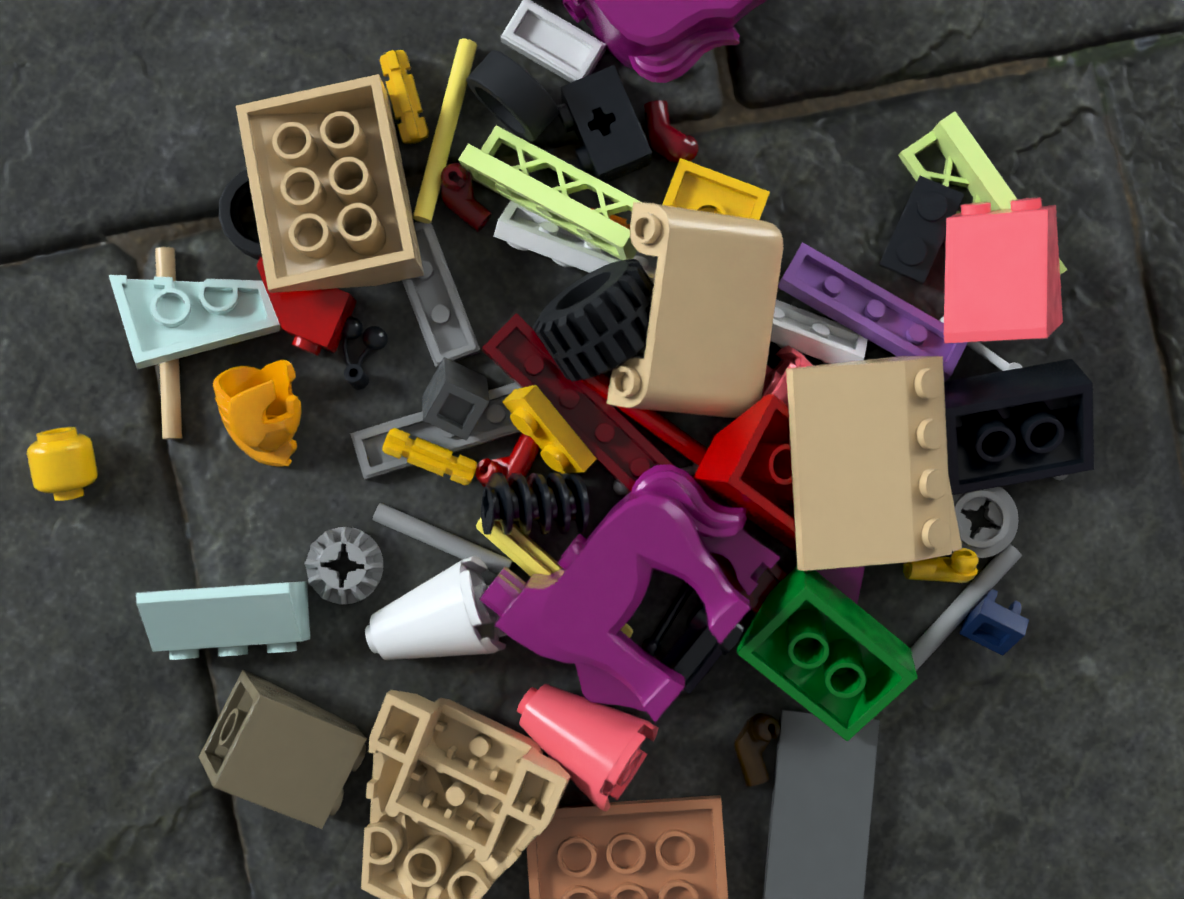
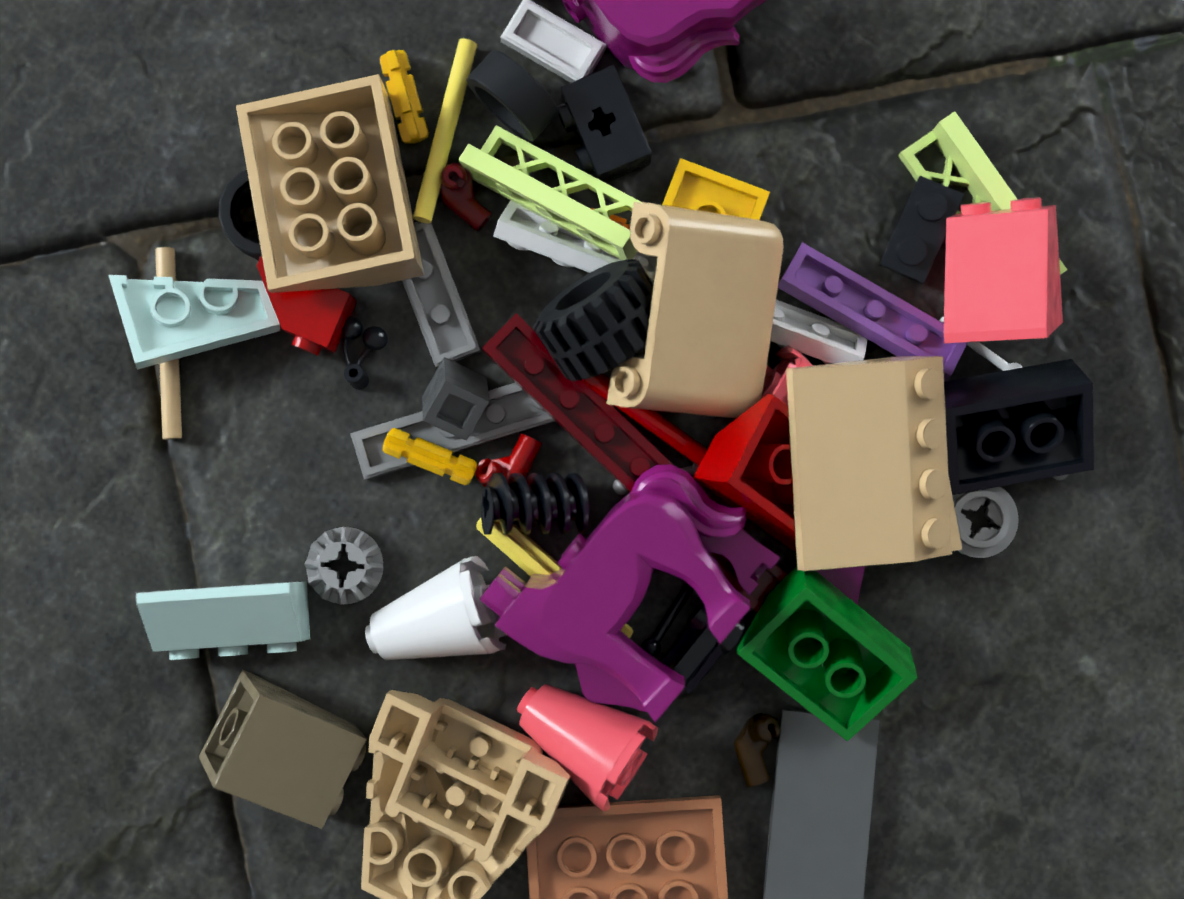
yellow head [27,427,98,501] -> none
light orange helmet [213,360,301,467] -> none
light grey bar [372,503,512,575] -> none
yellow plate [502,385,597,474] -> none
dark red arm [644,100,698,163] -> none
yellow arm [903,548,979,583] -> none
light grey bar [911,544,1022,671] -> none
dark blue tile [959,589,1029,656] -> none

